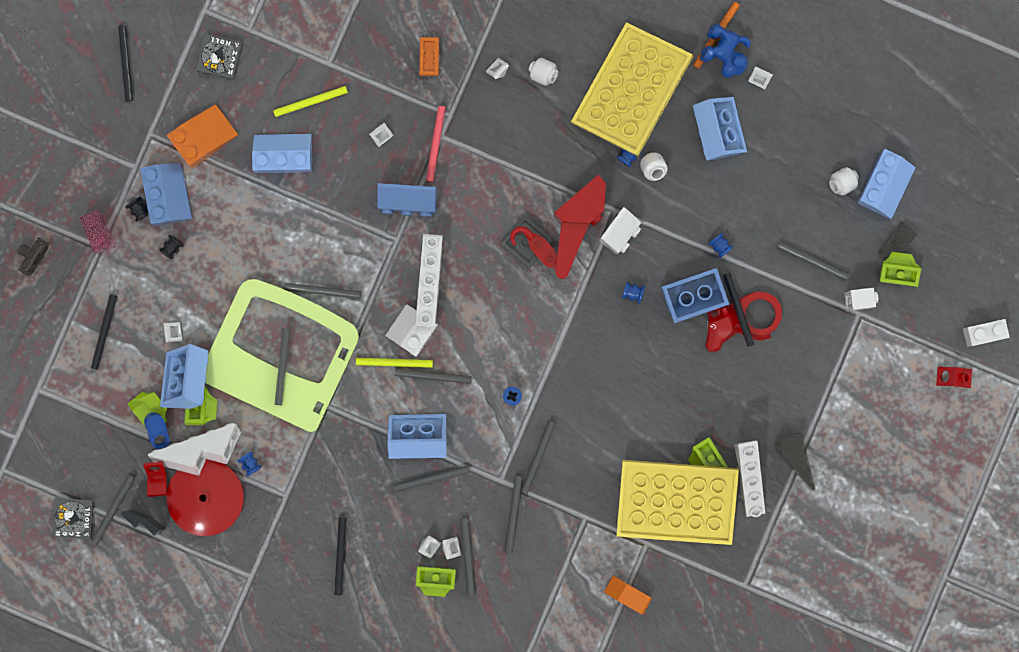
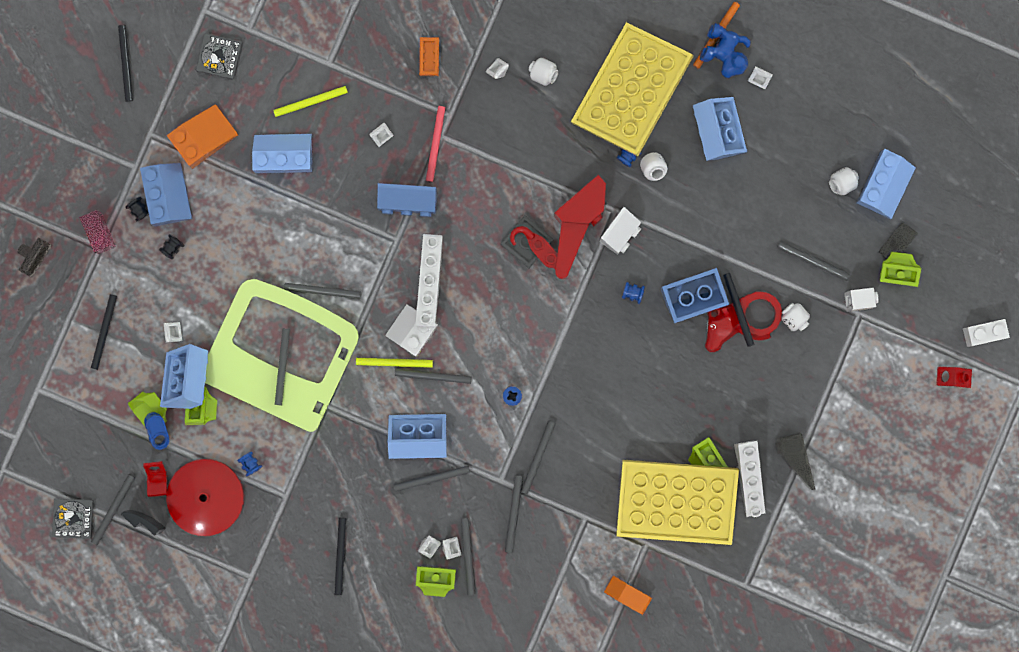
white slope [148,423,241,476] -> none
blue bush [708,233,733,258] -> none
none -> white head [781,303,810,331]

